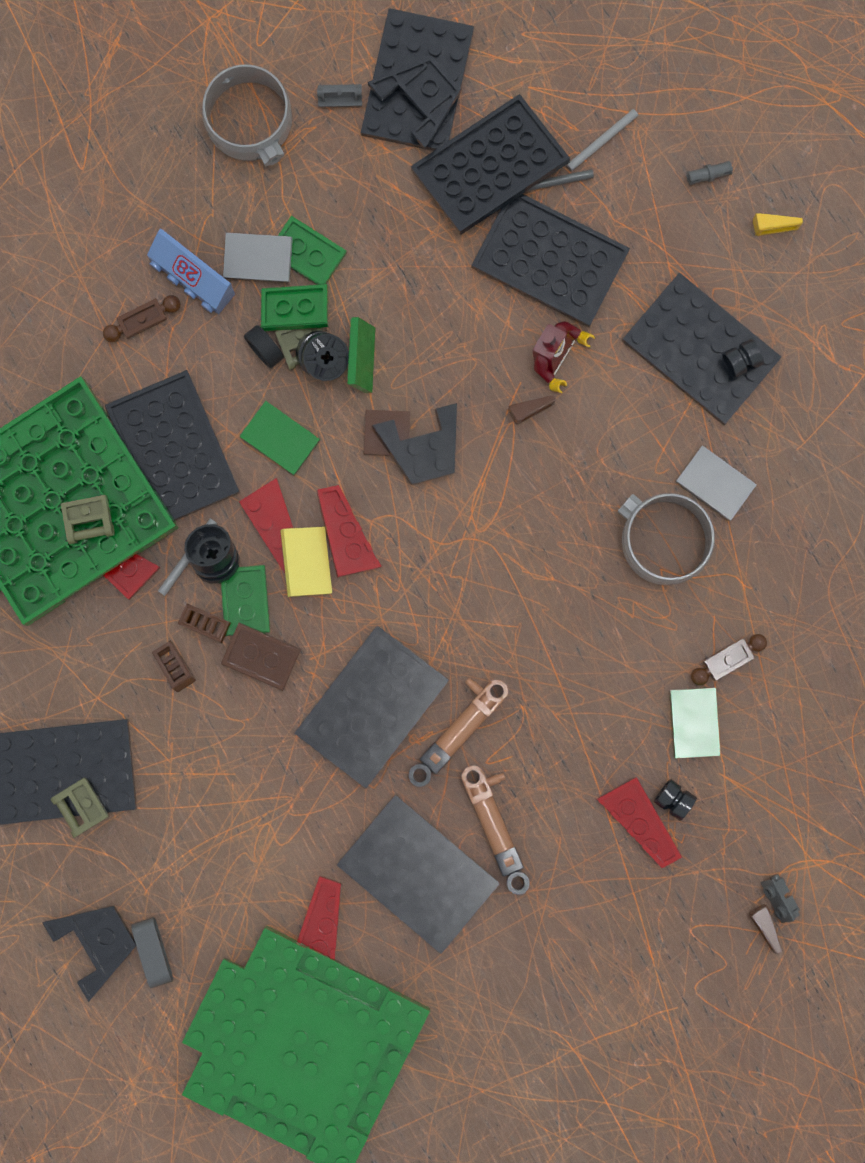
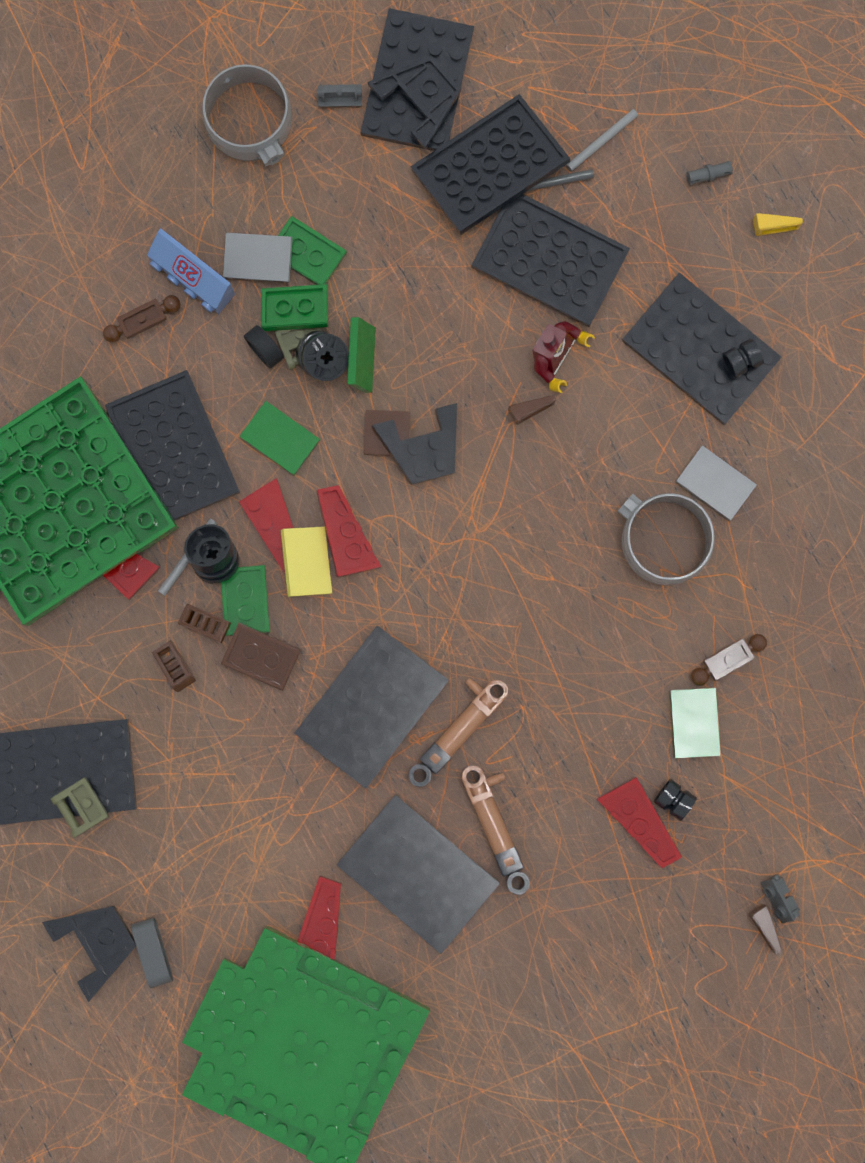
olive plate [61,495,114,544] -> none

